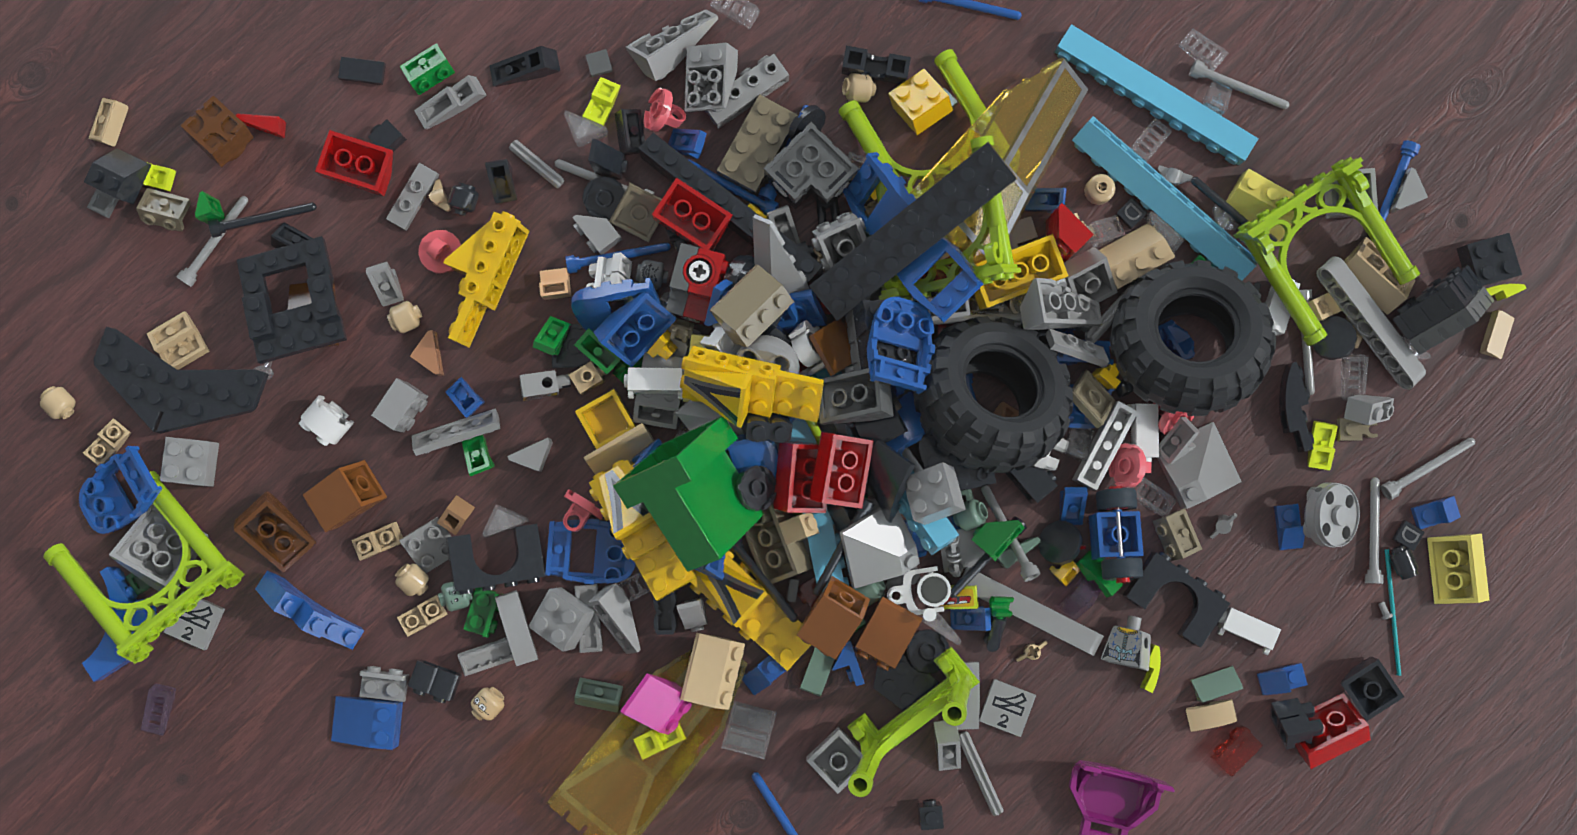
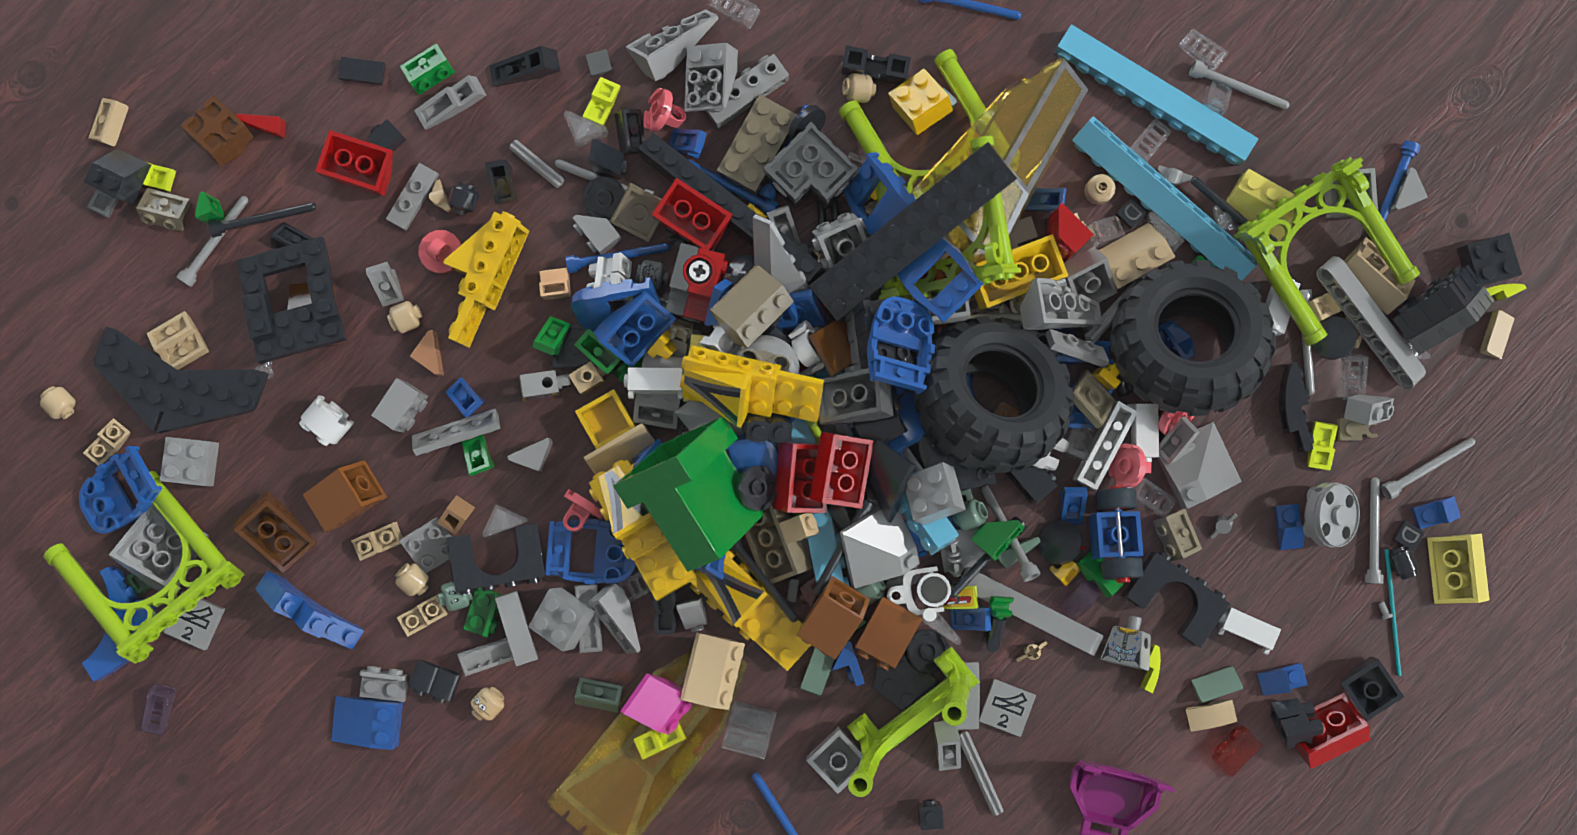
blue slope [741,655,786,695] -> none

